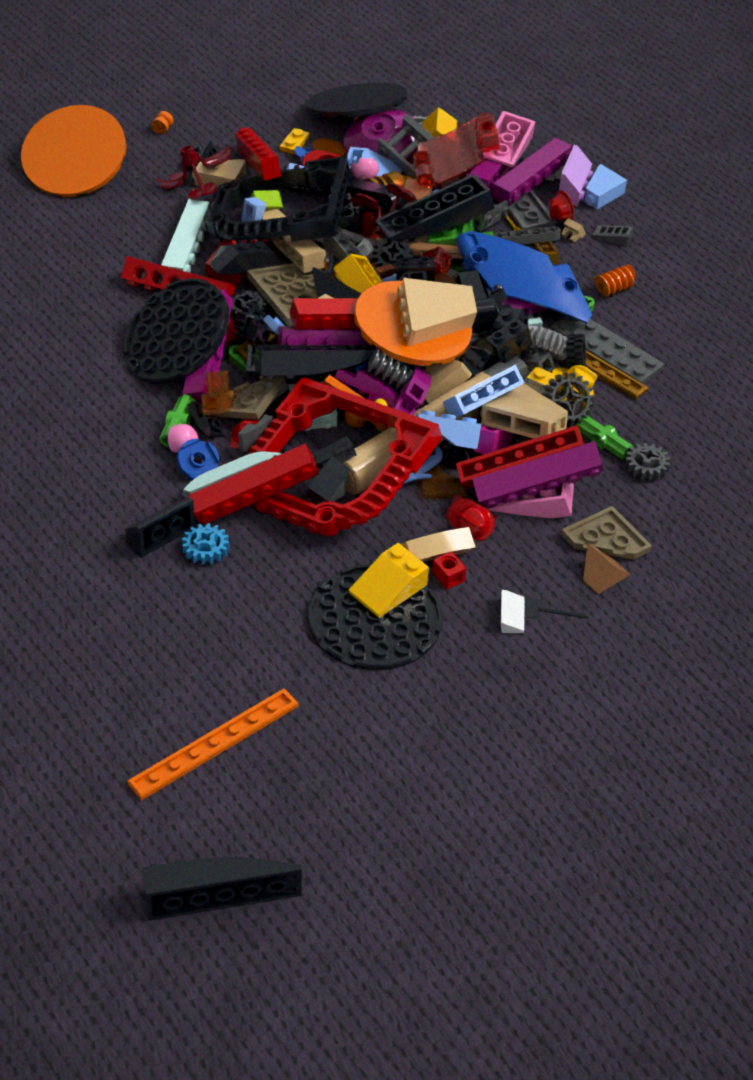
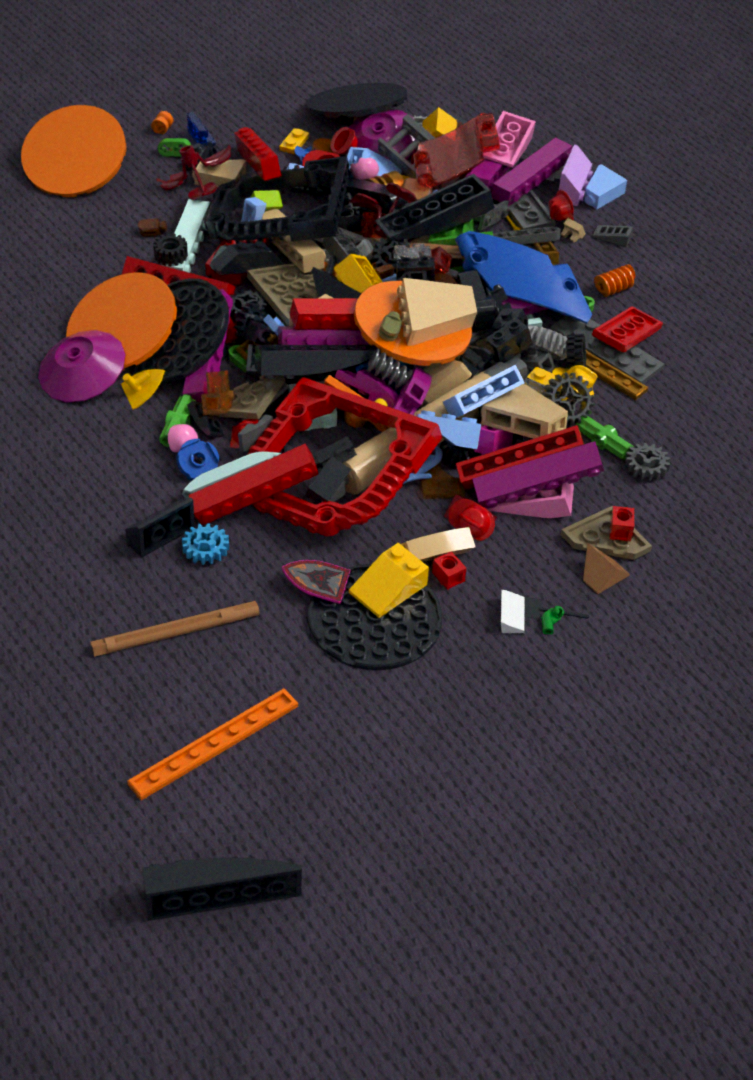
none -> magenta dish [38,330,126,403]
none -> orange tile [66,273,177,371]
none -> medium nougat piece [90,601,260,657]
none -> yellow shield [121,369,165,409]
none -> reddish brown arm [138,218,167,237]
none -> black tyre [153,233,188,266]
none -> bright green beam [158,138,191,157]
none -> clear blue bracket [187,112,216,146]
none -> shield [282,560,351,604]
none -> red piece [330,127,358,155]
none -> olive arm [379,311,402,341]
none -> clear plate [393,243,432,260]
none -> green arm [542,606,564,634]
none -> red tile [592,306,663,353]
none -> red brick [610,506,634,541]

